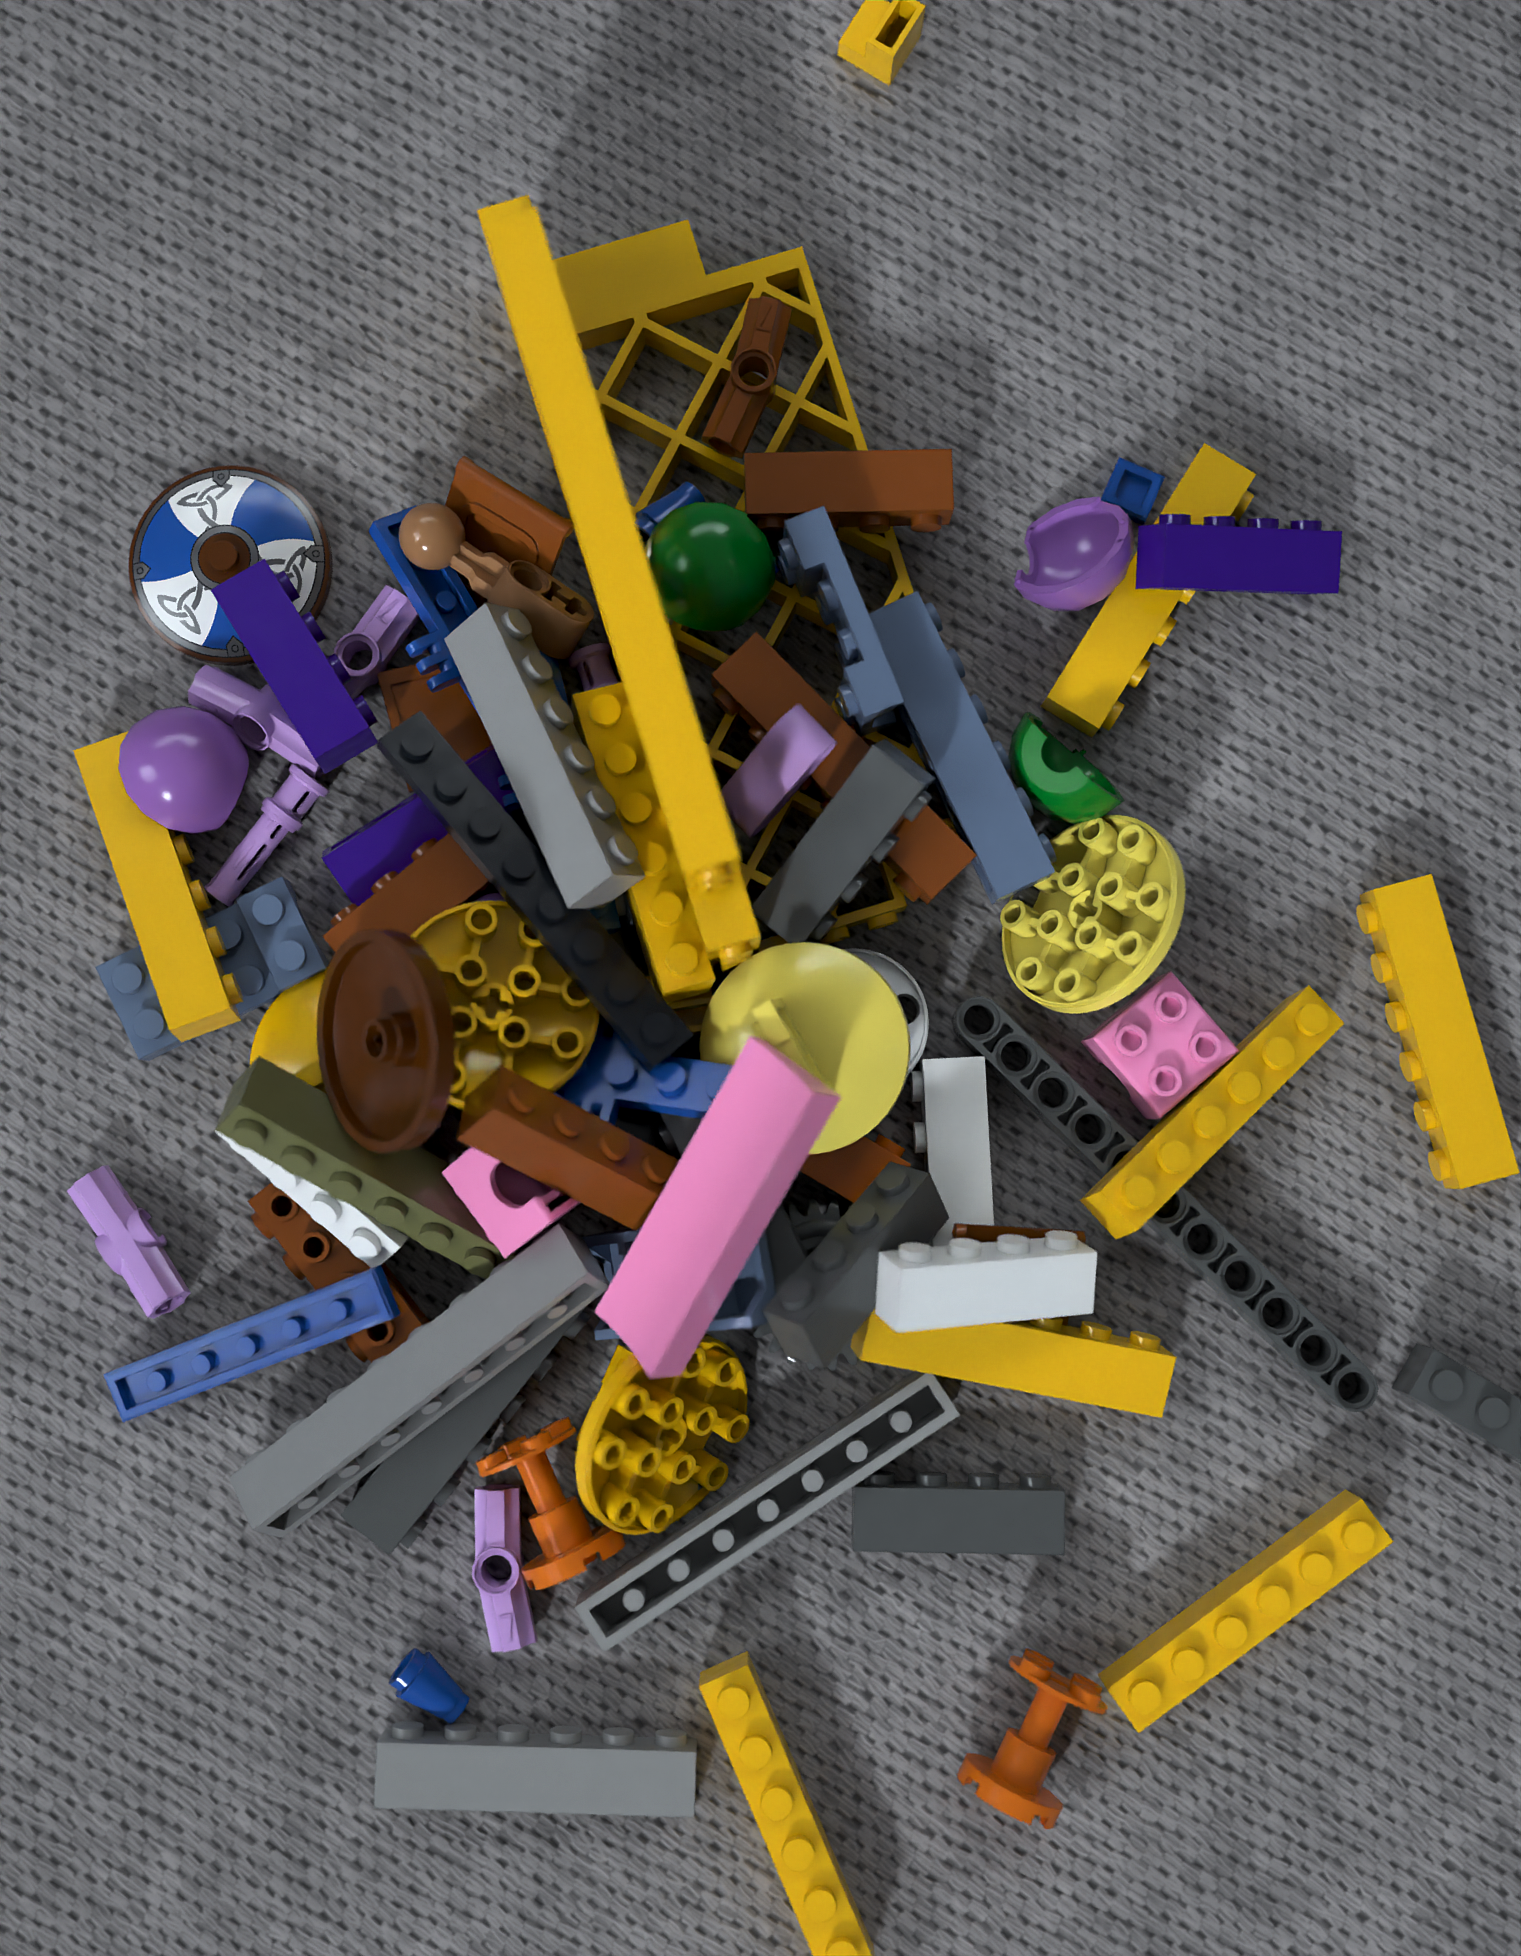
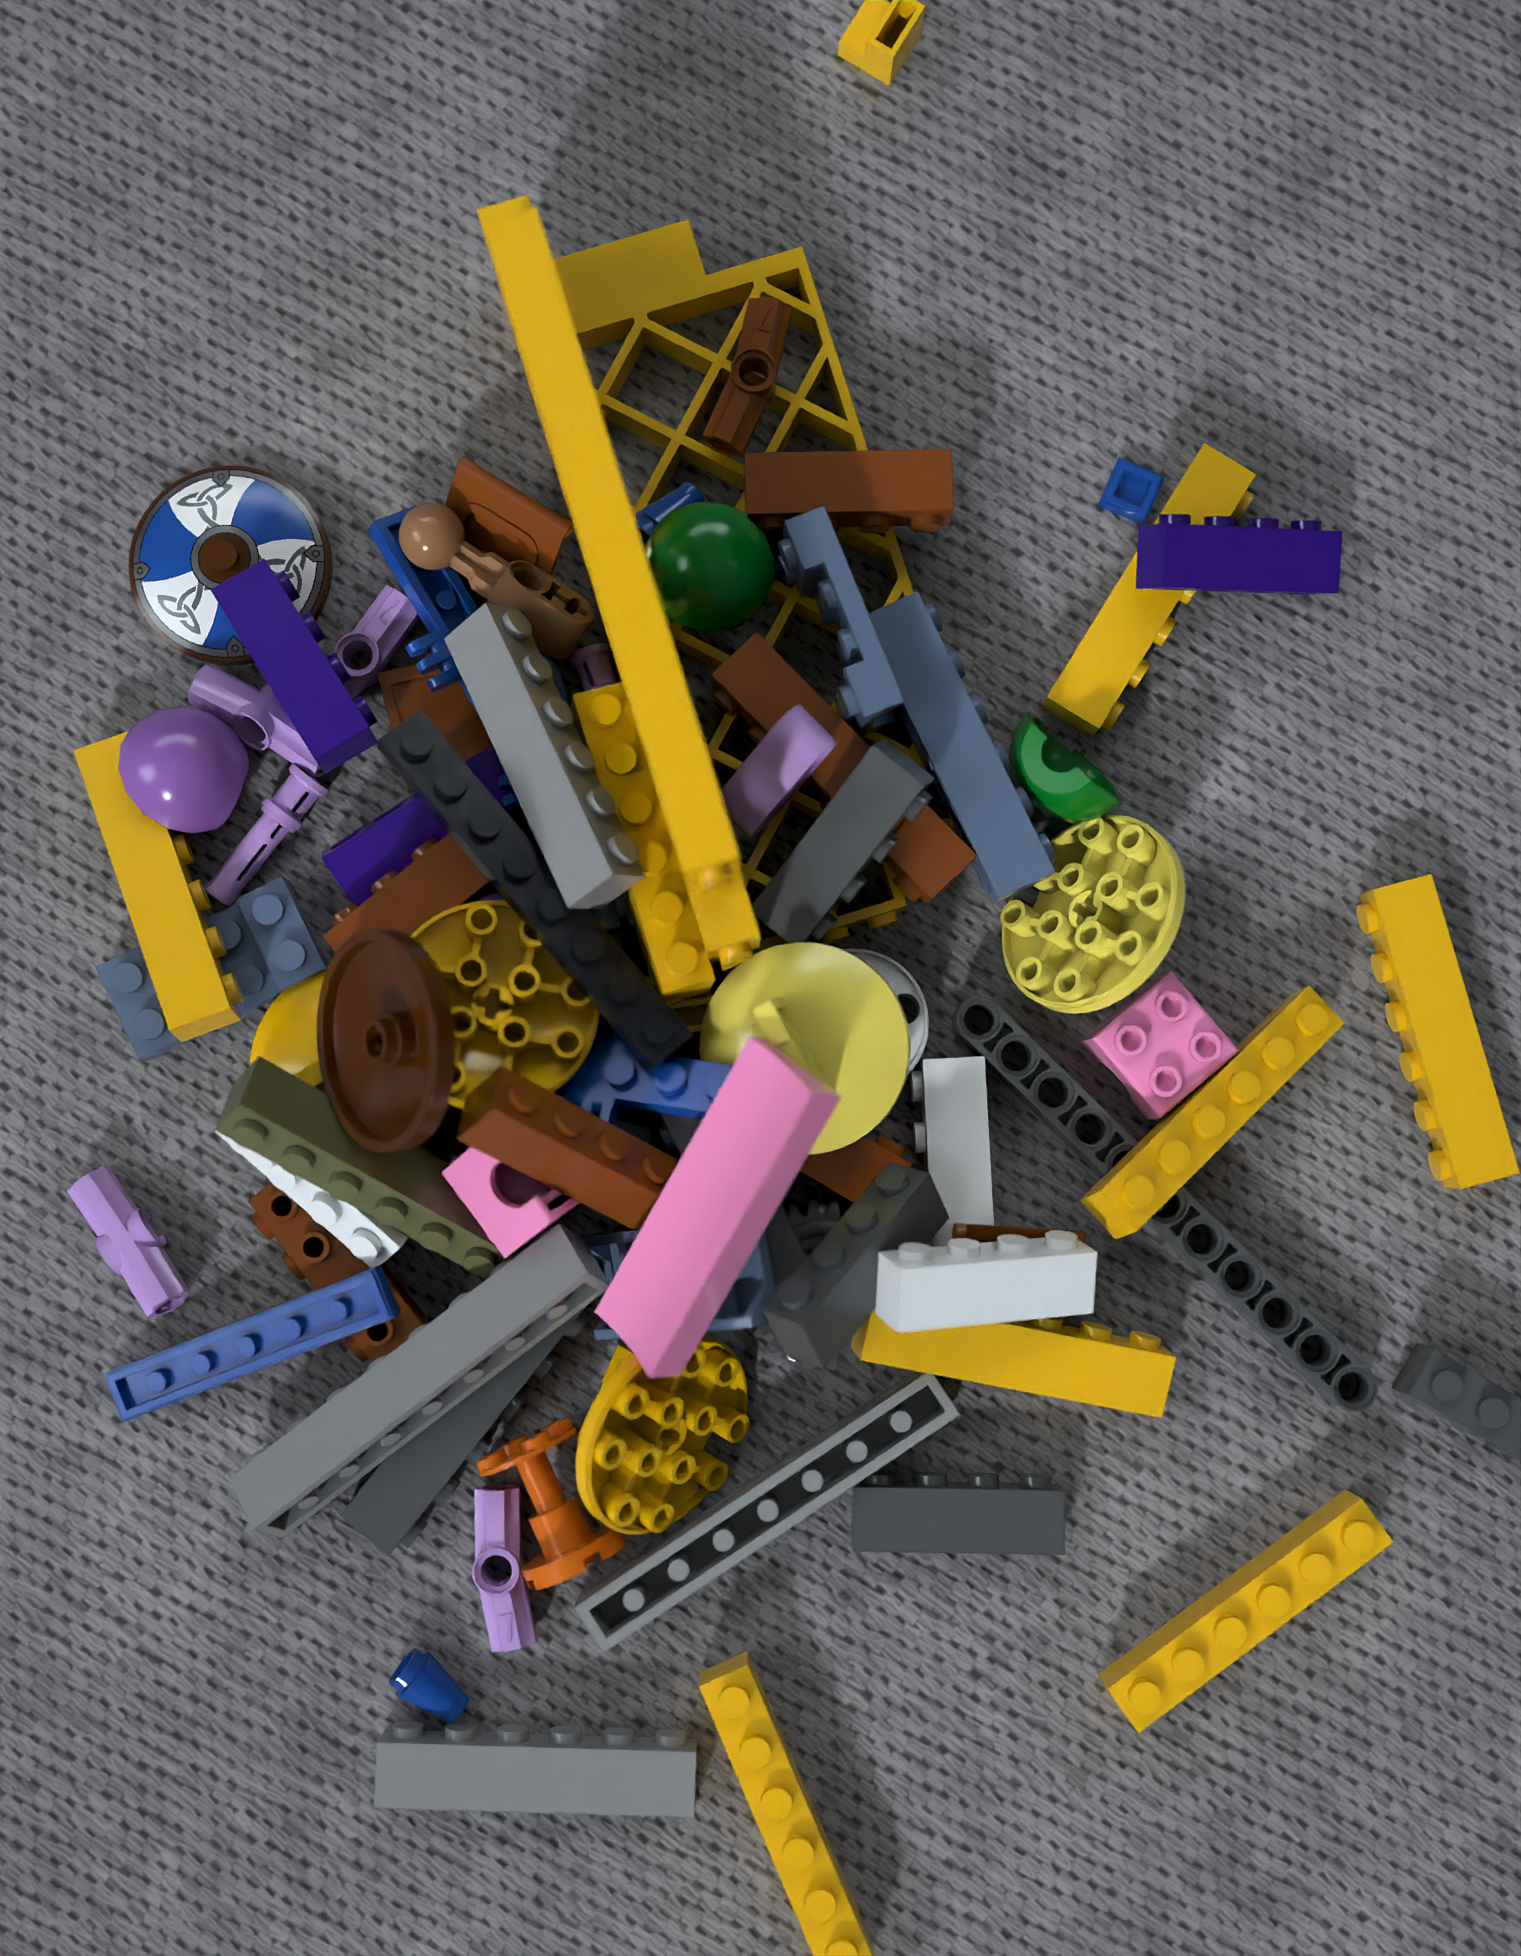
orange piece [957,1648,1108,1829] -> none
medium lavender cylinder [1014,497,1134,611] -> none

